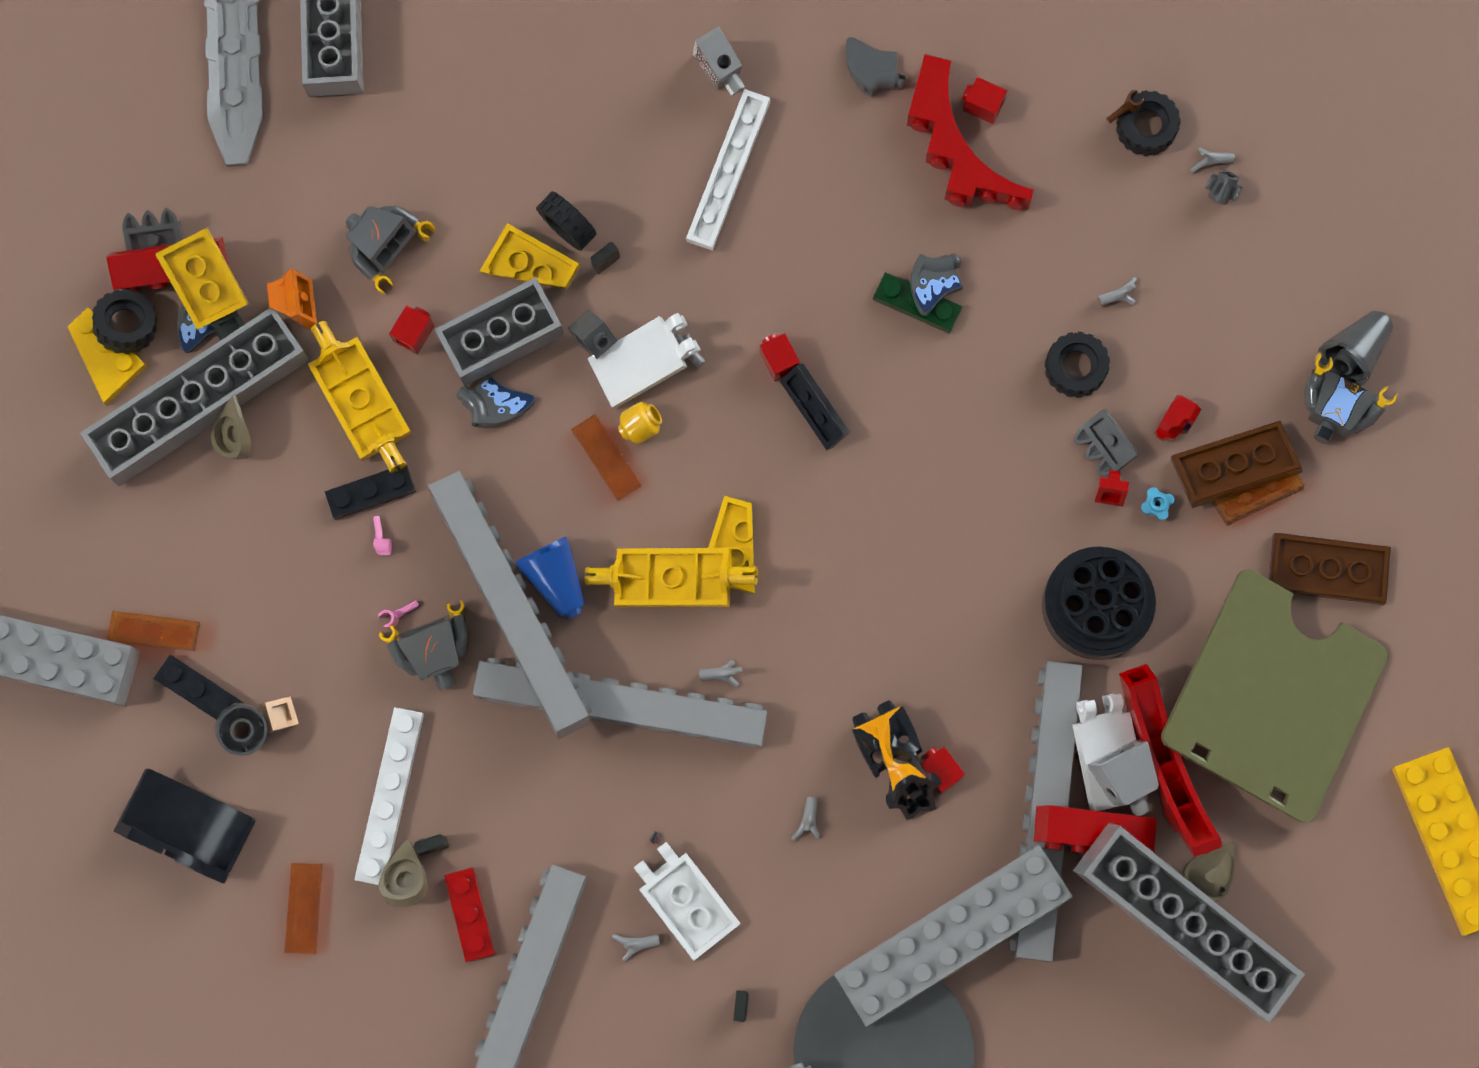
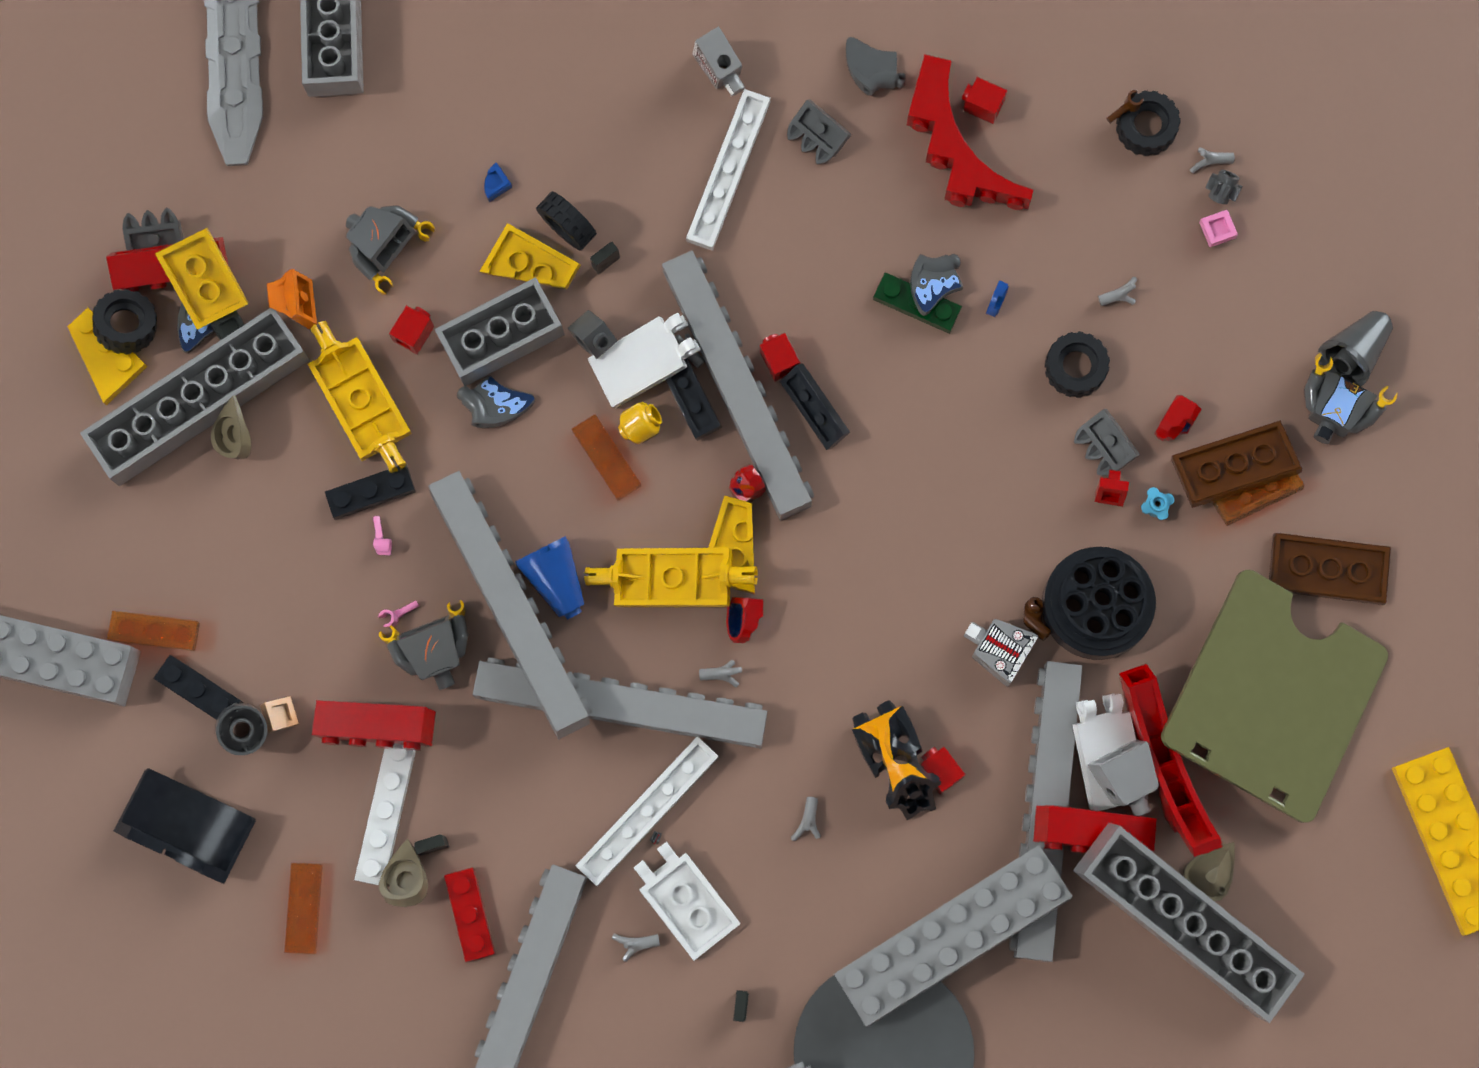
none -> red brick [312,700,436,751]
none -> blue tile [484,162,512,202]
none -> white plate [575,736,719,887]
none -> light grey brick [662,250,814,521]
none -> black plate [666,358,722,441]
none -> red rock [726,597,764,643]
none -> red rock [729,464,766,503]
none -> dark grey plate [787,100,852,164]
none -> torso [963,619,1038,687]
none -> blue tile [986,280,1009,317]
none -> reddish brown arm [1023,597,1052,641]
none -> bright pink plate [1199,210,1238,247]

